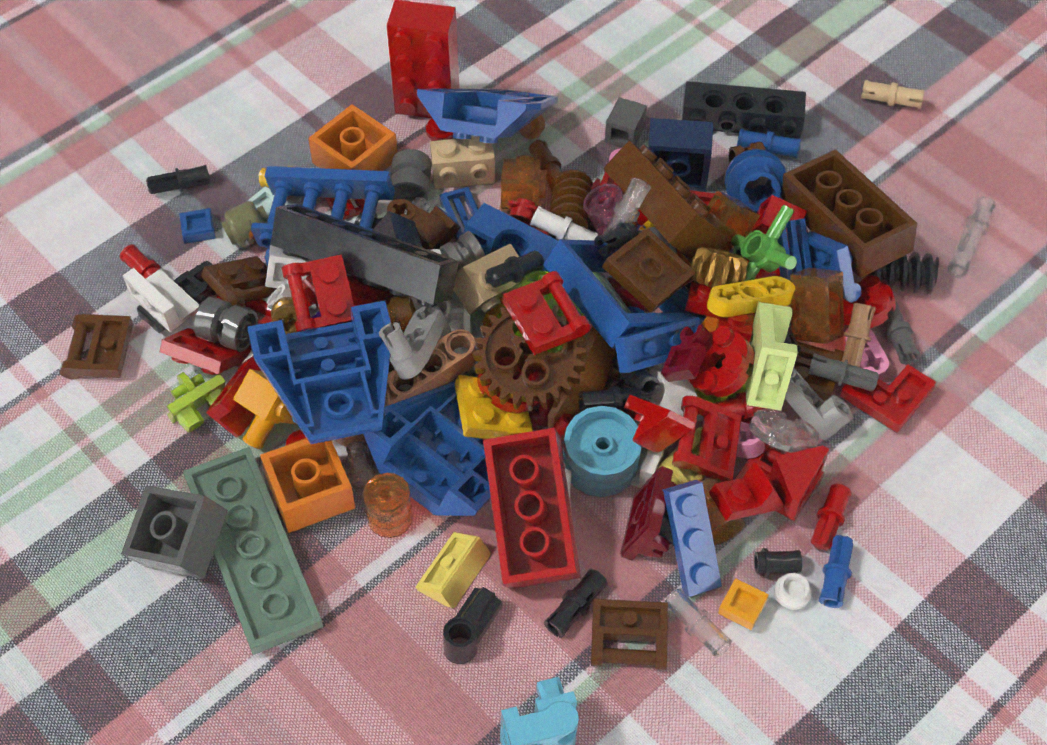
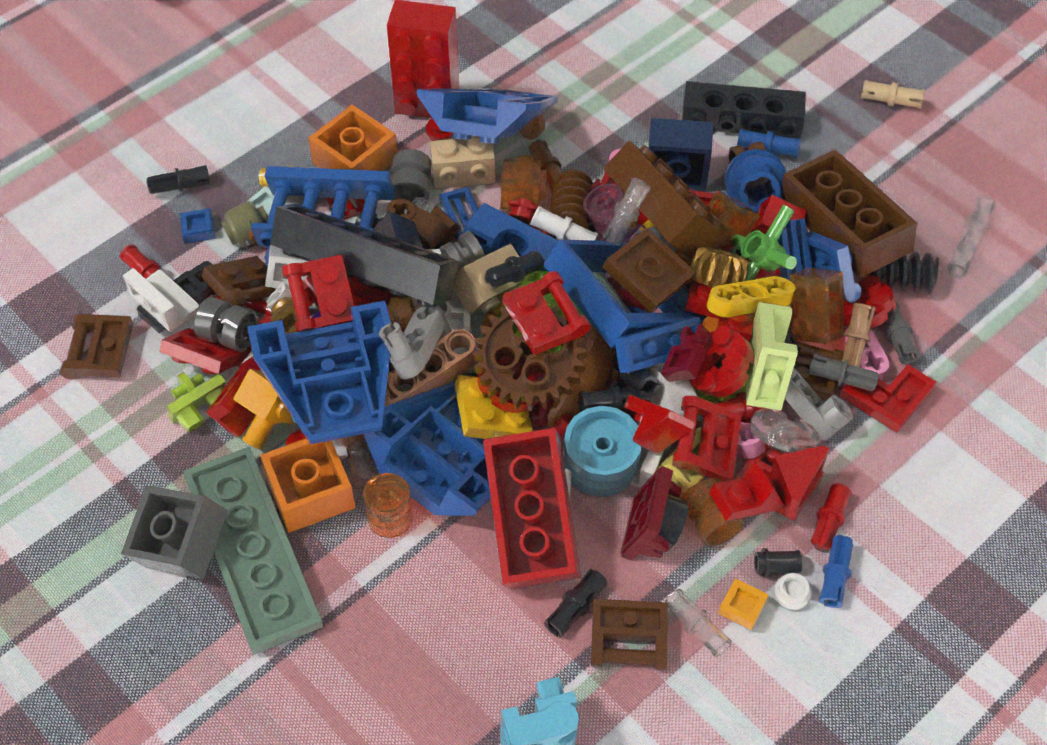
light yellow slope [415,532,491,608] -> none
black piece [443,587,502,664] -> none
black pin [594,222,638,256] -> none
dark grey brick [605,97,647,147] -> none
plate [663,480,722,597] -> none

